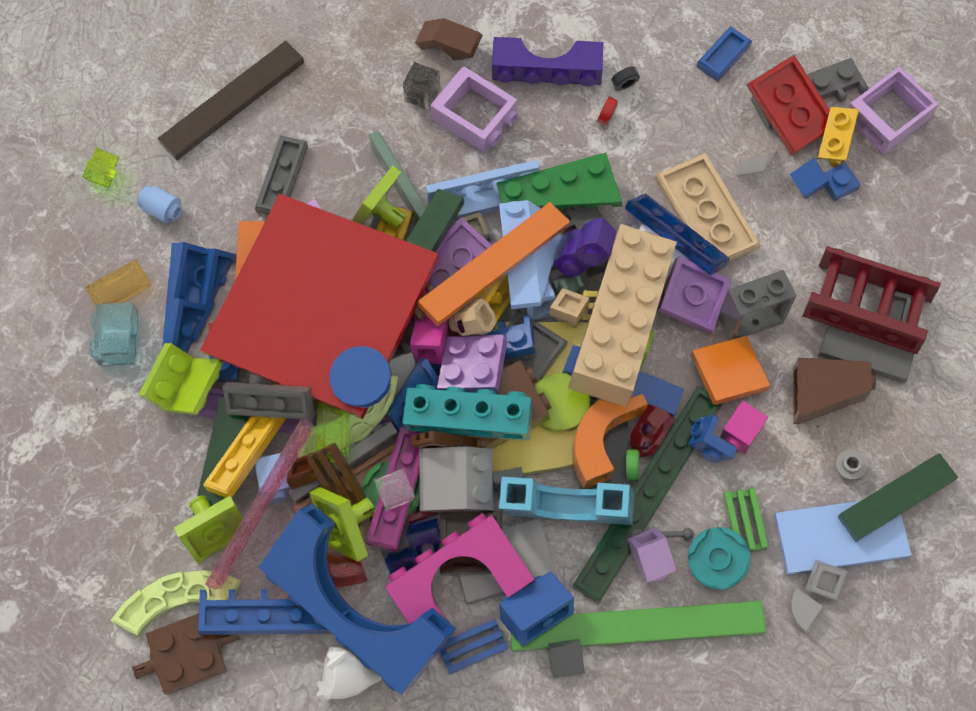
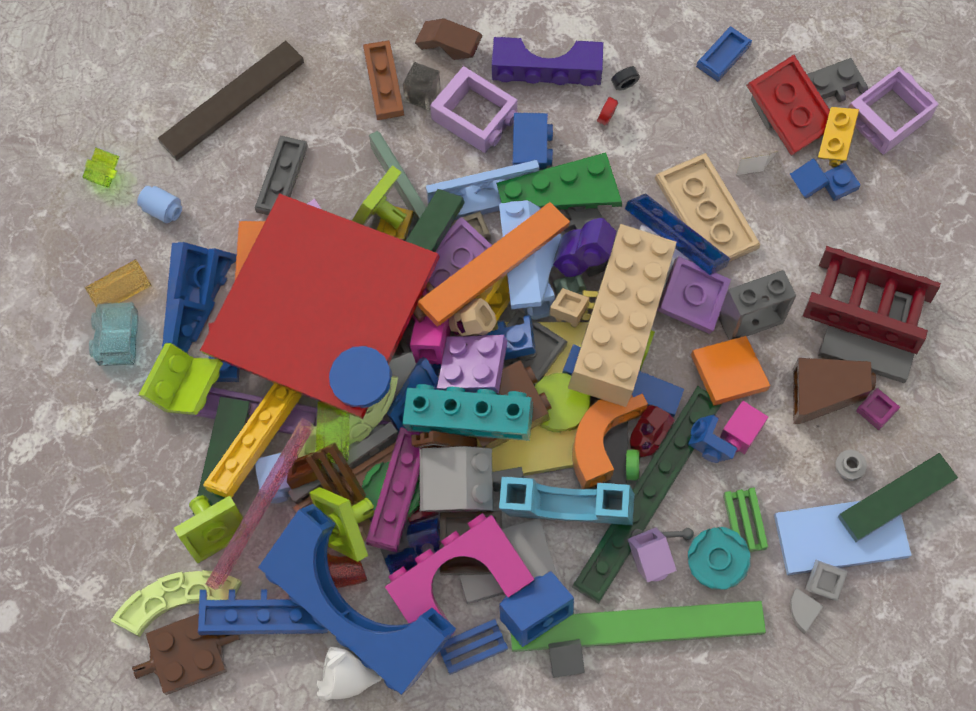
dark grey tile [222,382,314,420] -> none
clear tile [374,469,415,511] -> none
none -> dark orange plate [363,40,404,120]
none -> blue brick [513,113,553,174]
none -> magenta tile [856,388,900,430]

